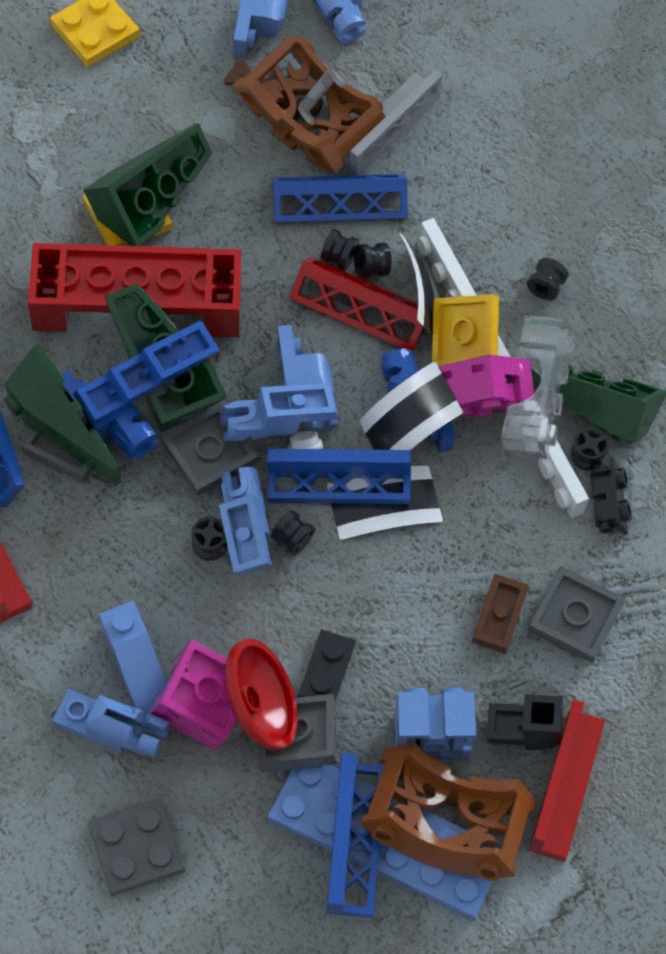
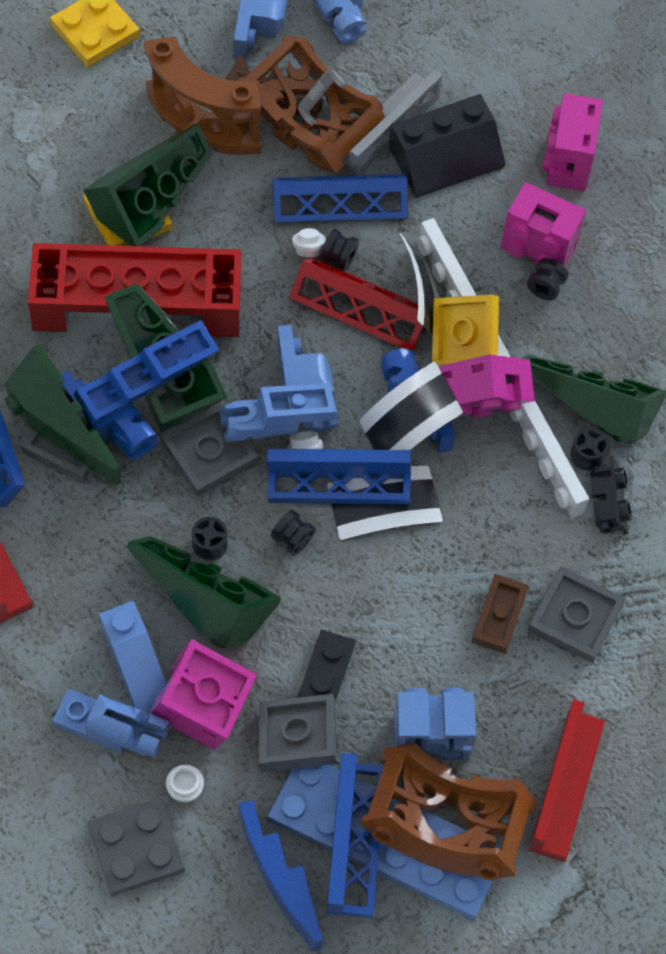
medium blue plate [219,467,272,576] -> none
red dish [225,638,298,750] -> none
black wheel [354,243,392,278] -> none
black brick [486,694,563,750] -> none
clear arch [501,315,574,459] -> none
none -> dark green wedge [126,536,281,649]
none -> dark orange fence [144,37,261,155]
none -> white plate [166,764,204,803]
none -> blue slope [238,800,323,951]
none -> white plate [292,228,326,258]
none -> black slope [389,94,505,198]
none -> dark pink piece [500,182,587,267]
none -> dark pink piece [542,93,603,191]

